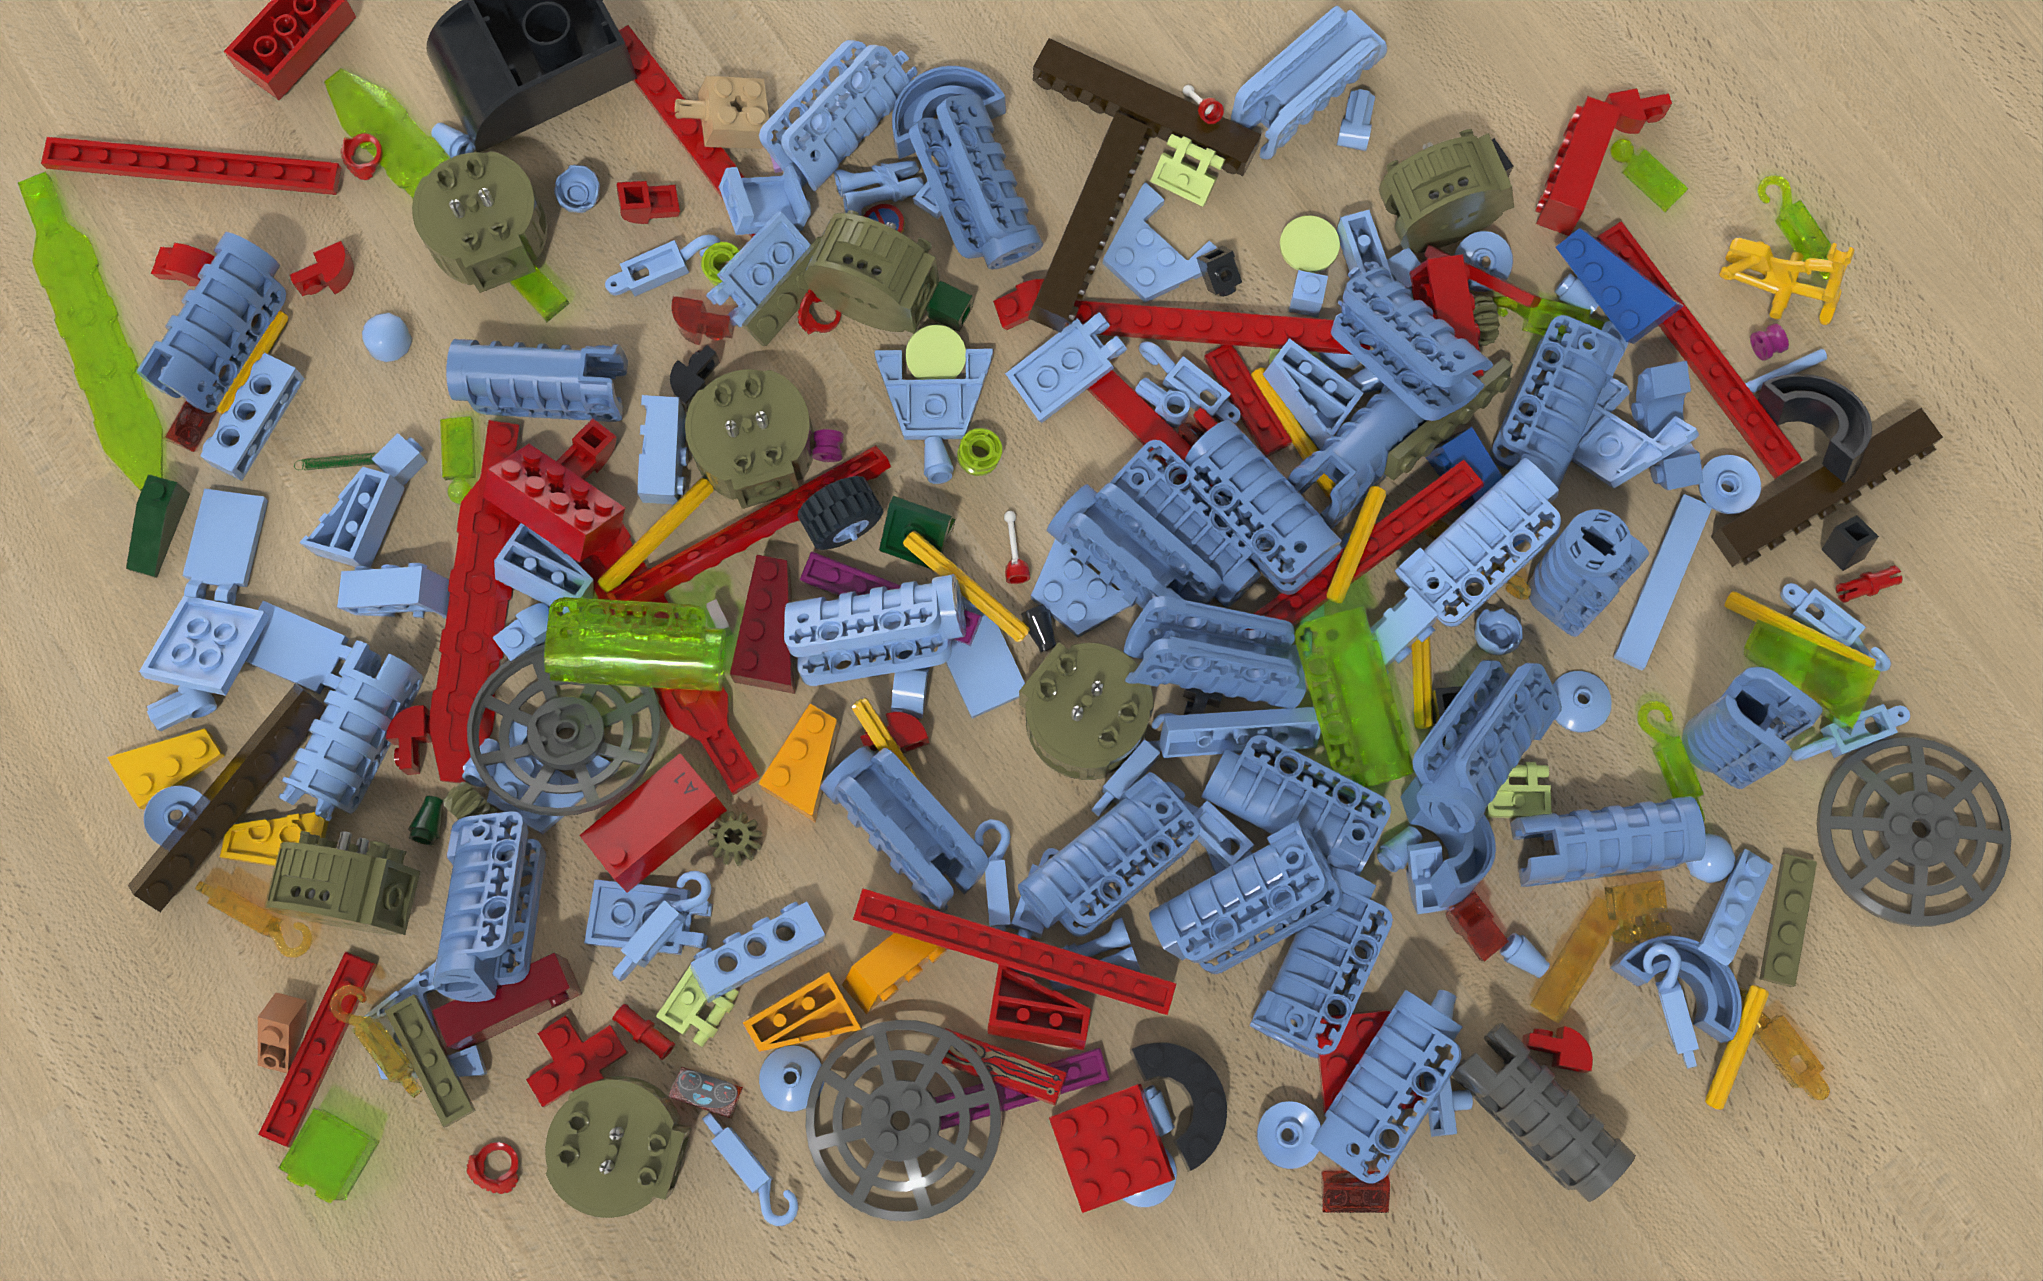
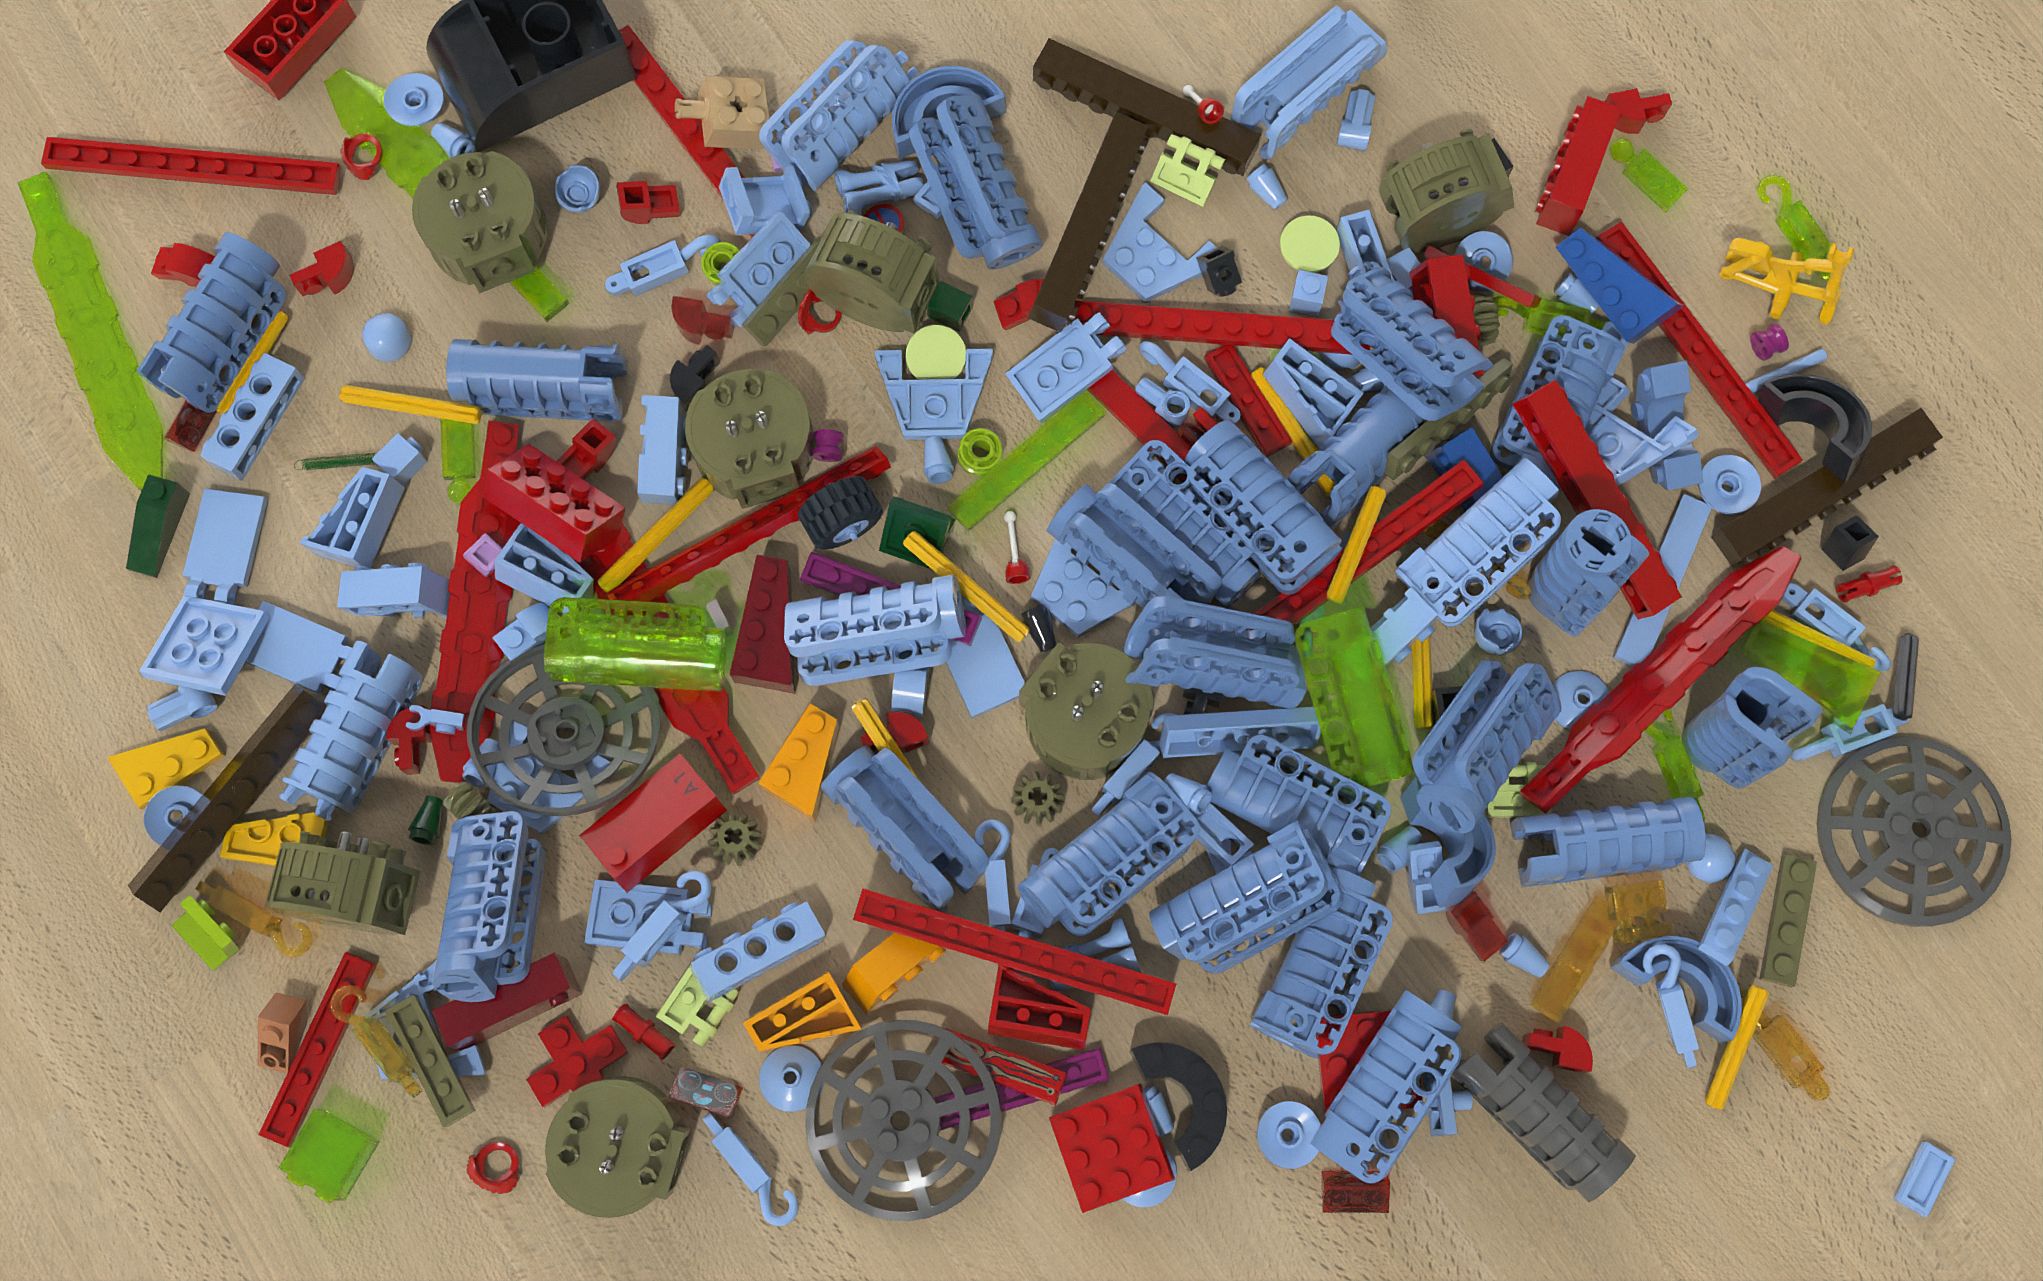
none -> lime bracket [172,895,240,971]
none -> yellow axle [339,385,482,424]
none -> light blue dish [384,73,444,126]
none -> light blue plate [406,705,466,734]
none -> lavender tile [463,533,503,578]
none -> clear neon green plate [948,391,1105,532]
none -> olive gear [1011,771,1065,826]
none -> light blue cone [1164,773,1212,815]
none -> light blue cone [1246,164,1288,210]
none -> red brick [1512,380,1682,620]
none -> red plate [1520,546,1802,814]
none -> black axle [1893,633,1919,721]
none -> light blue tile [1893,1141,1956,1217]

